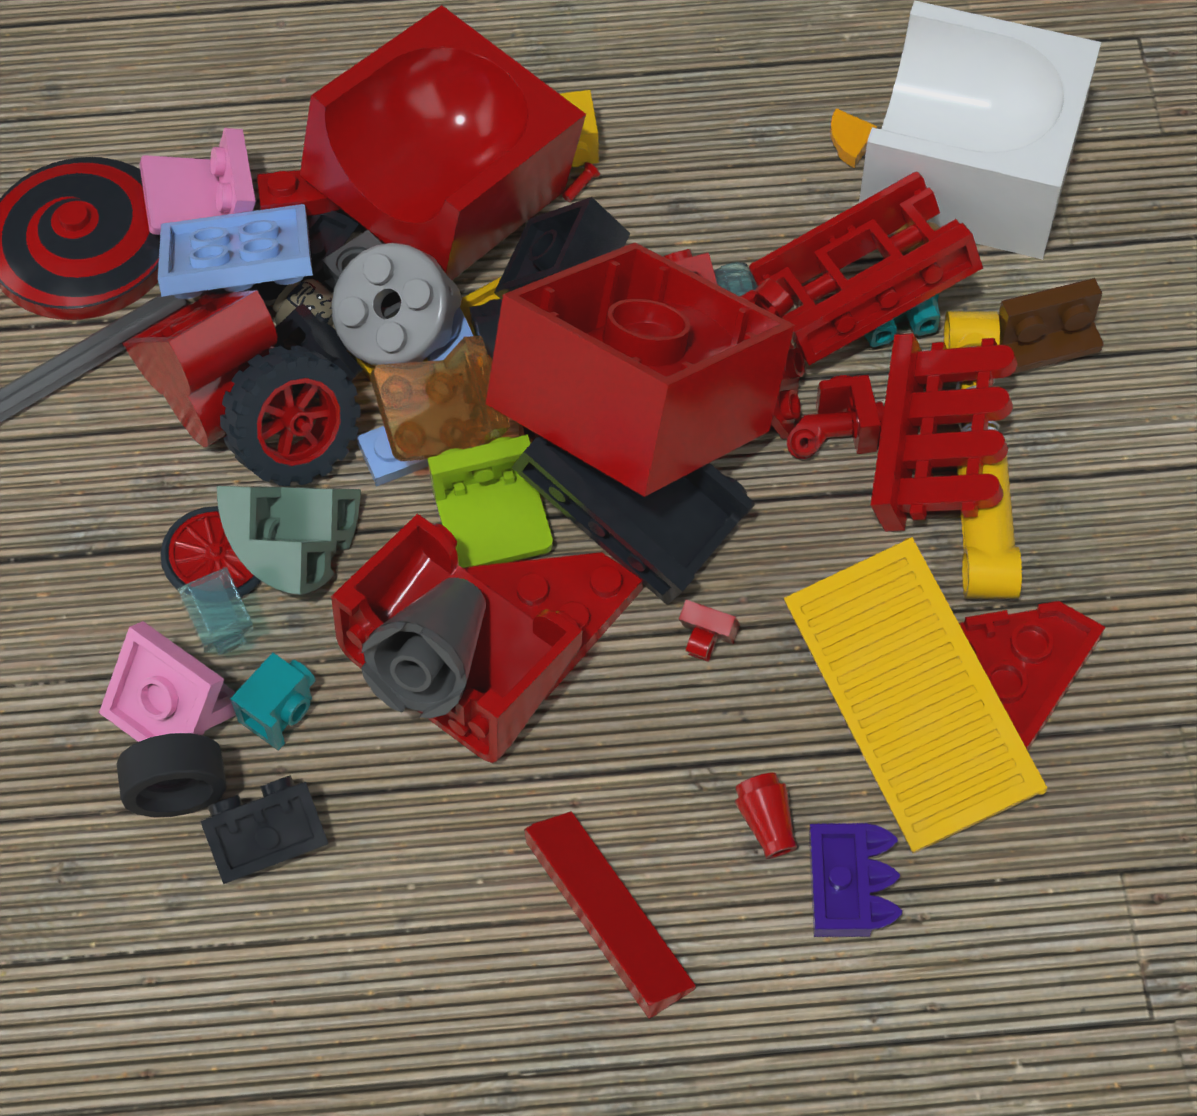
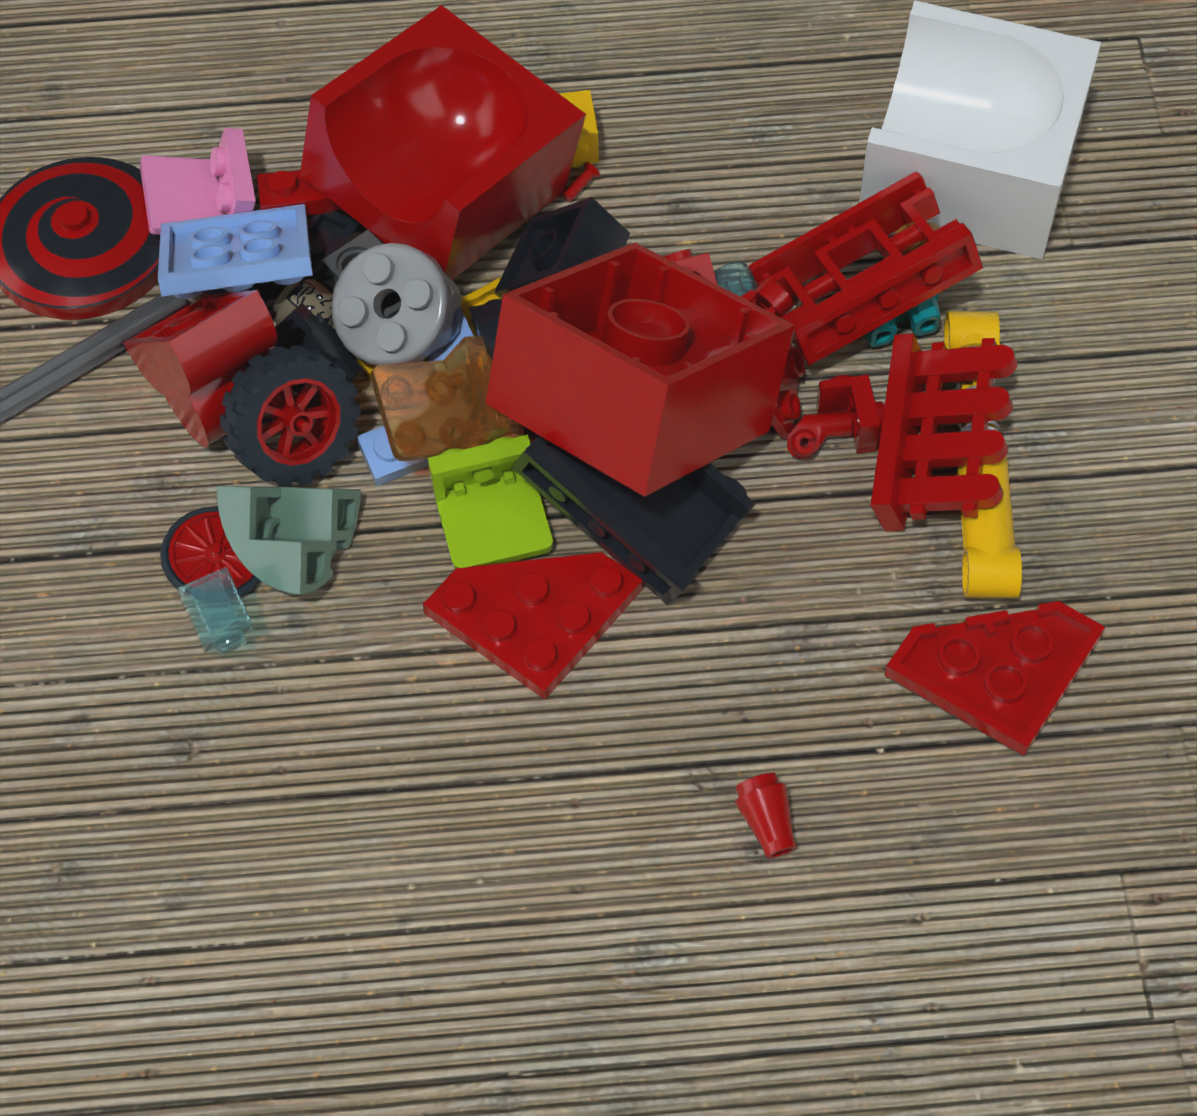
bright pink bracket [99,621,236,742] -> none
black tyre [116,733,227,817] -> none
black bracket [200,775,329,884] -> none
teal brick [230,653,316,751] -> none
red windscreen [331,513,582,763] -> none
dark grey cone [361,577,486,719] -> none
red slope [524,811,696,1019] -> none
red tile [679,599,740,662] -> none
yellow window [784,537,1047,854] -> none
dark purple plate [809,823,902,937] -> none
light orange tile [830,108,877,168] -> none
reddish brown bracket [998,278,1104,373] -> none

